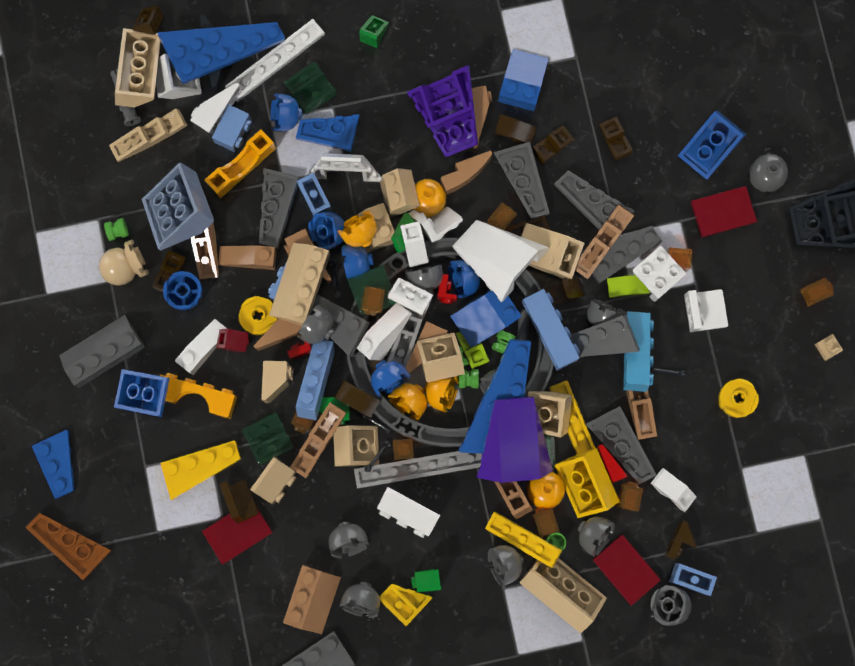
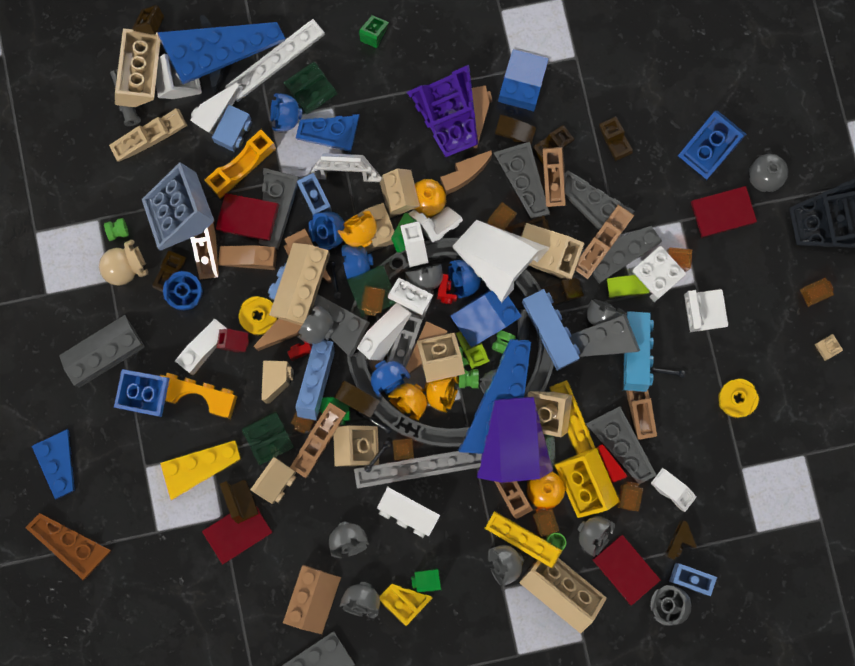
none -> dark red tile [216,193,279,241]
none -> medium nougat slope [543,147,566,207]

